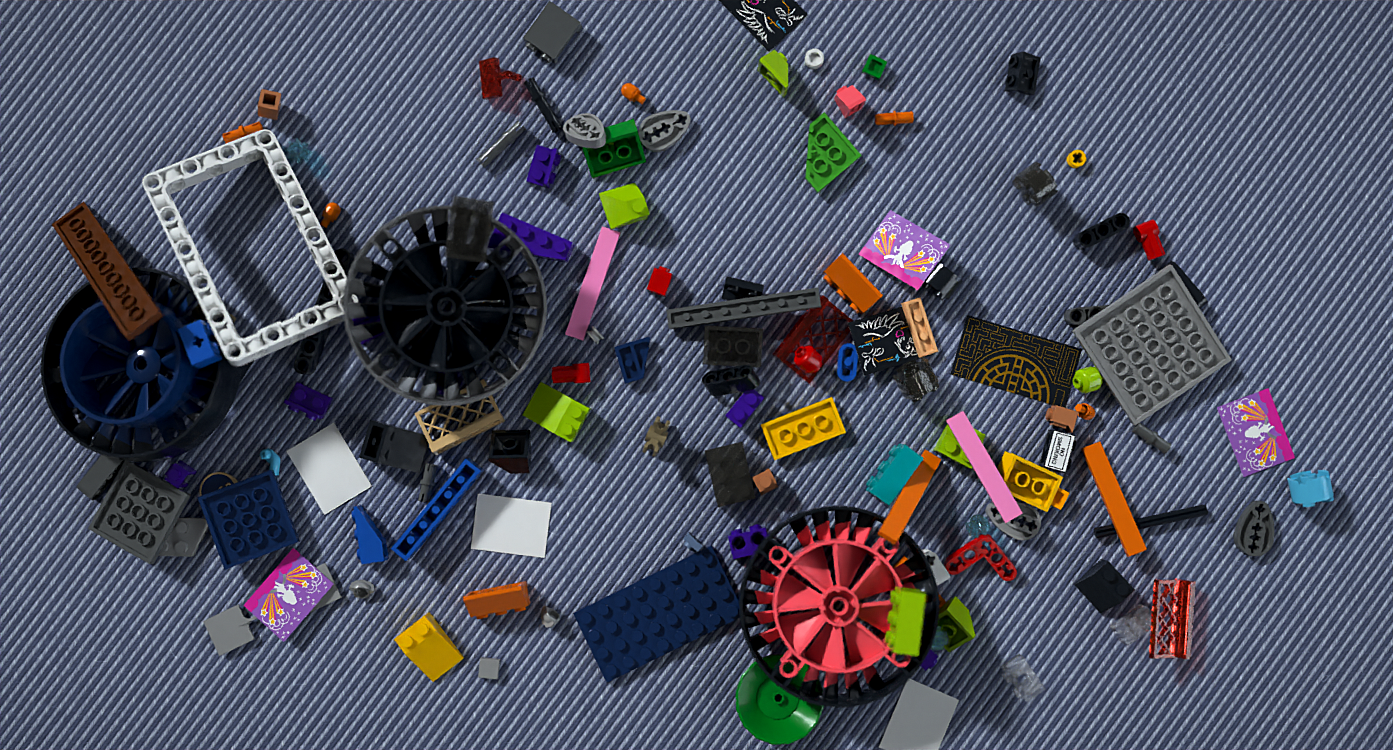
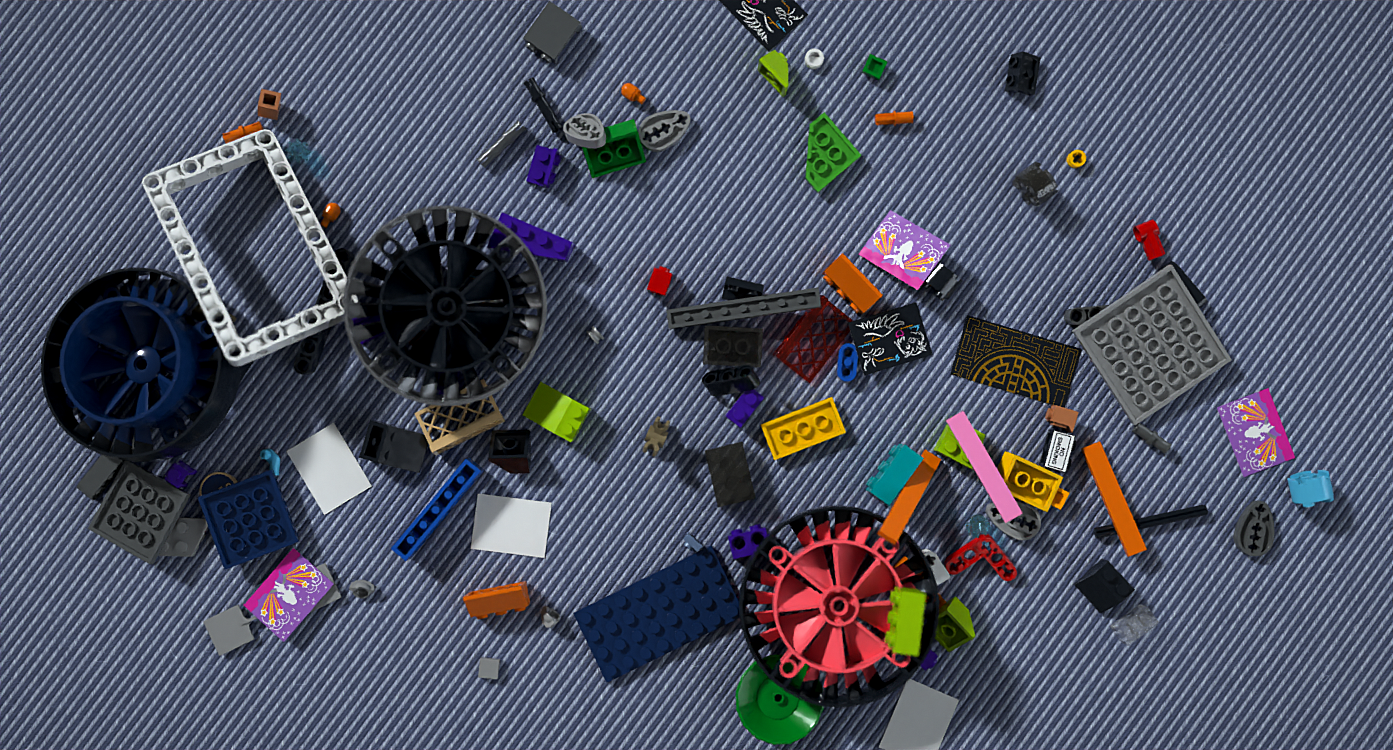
reddish brown plate [52,202,164,341] -> none
blue brick [178,320,222,369] -> none
dark purple bracket [284,382,333,421] -> none
blue slope [352,505,389,564] -> none
yellow slope [394,612,464,682] -> none
dark grey pin [418,463,438,503] -> none
clear smoke brick [444,195,494,263] -> none
clear red plate [479,57,522,100] -> none
red piece [552,363,591,383] -> none
bright pink tile [565,226,621,341] -> none
lime slope [599,183,650,230] -> none
dark blue wing [614,337,650,384] -> none
nougat window [752,468,778,496] -> none
red head [794,345,822,374] -> none
coral slope [834,85,866,118] -> none
clear smoke brick [893,358,939,402] -> none
light nougat tile [901,297,938,358] -> none
clear light blue gear [932,626,948,651] -> none
clear brick [1000,654,1046,702] -> none
black beam [1073,213,1130,250] -> none
lime head [1073,367,1103,393] -> none
orange cylinder [1075,403,1095,420] -> none
clear red fence [1149,579,1196,659] -> none

